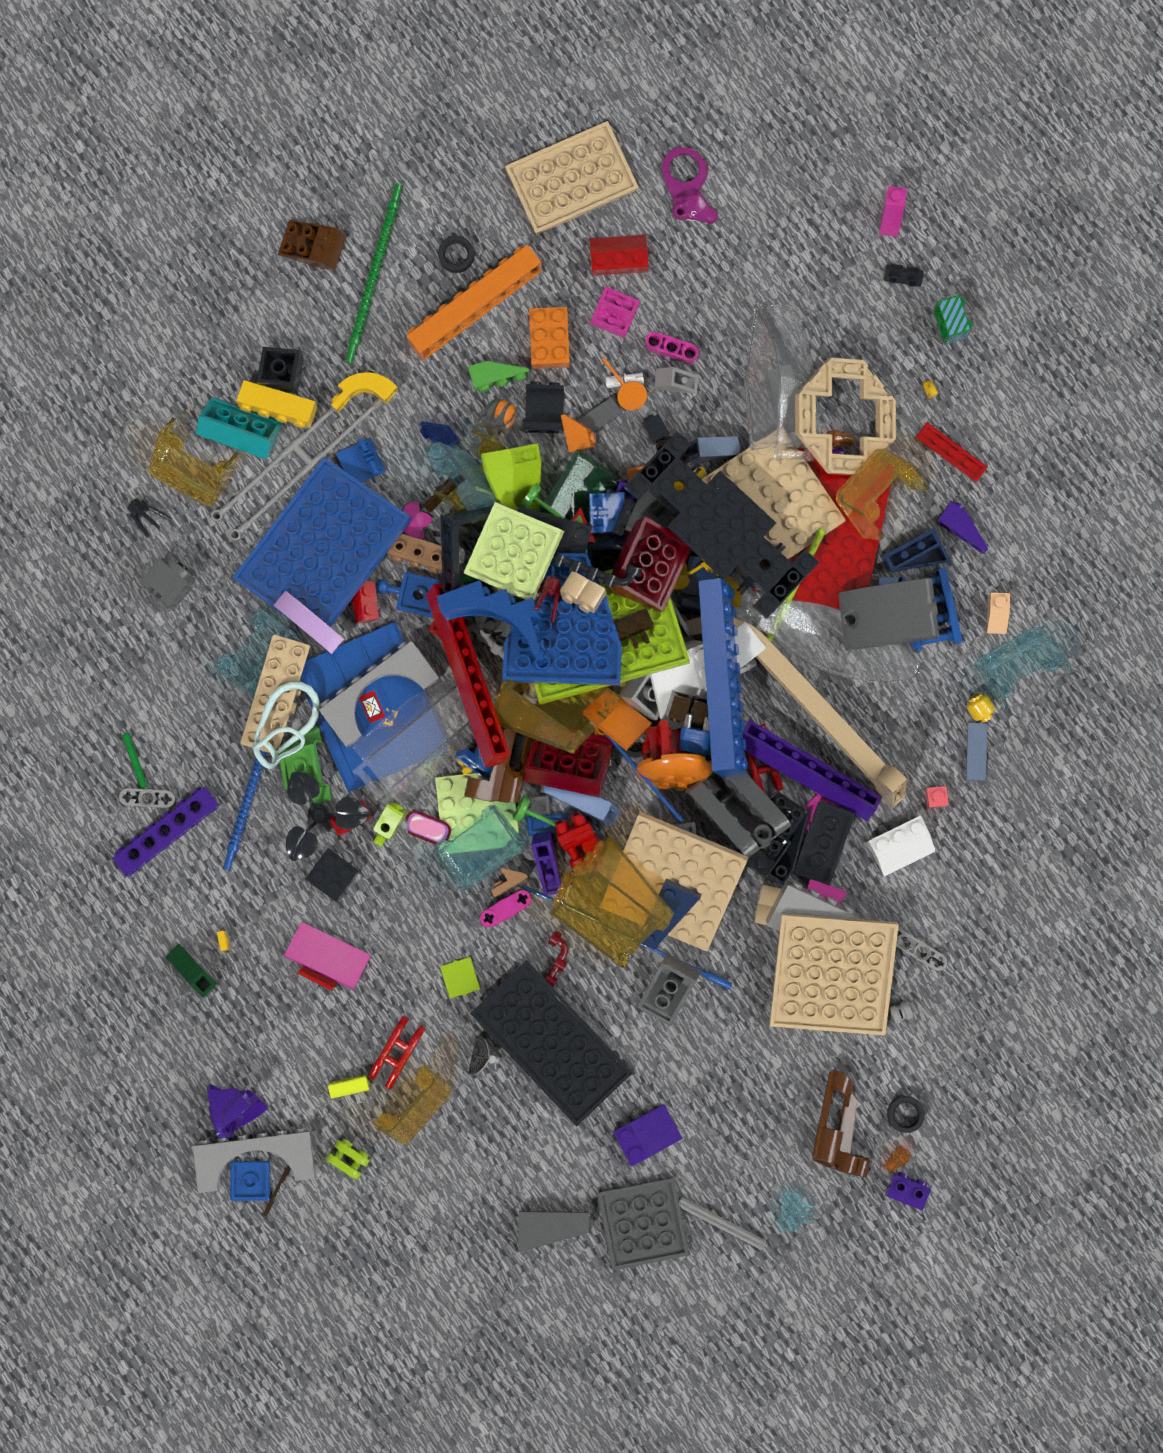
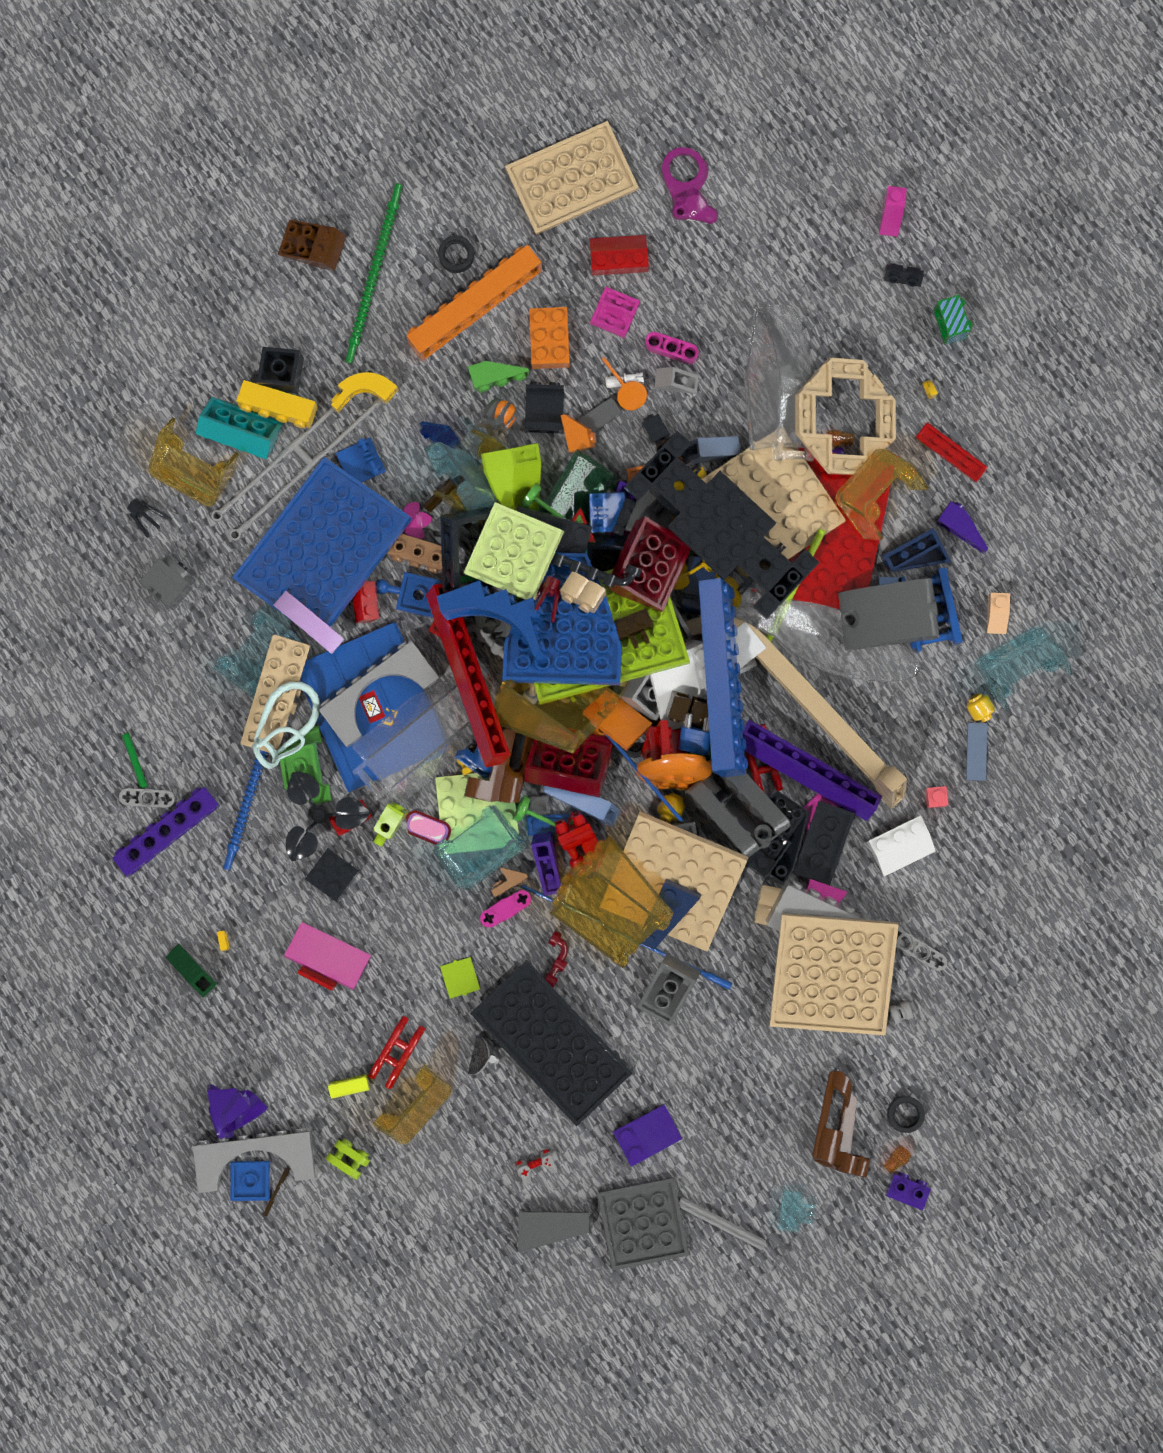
none -> light grey piece [515,1149,559,1186]
none -> yellow head [657,793,685,823]

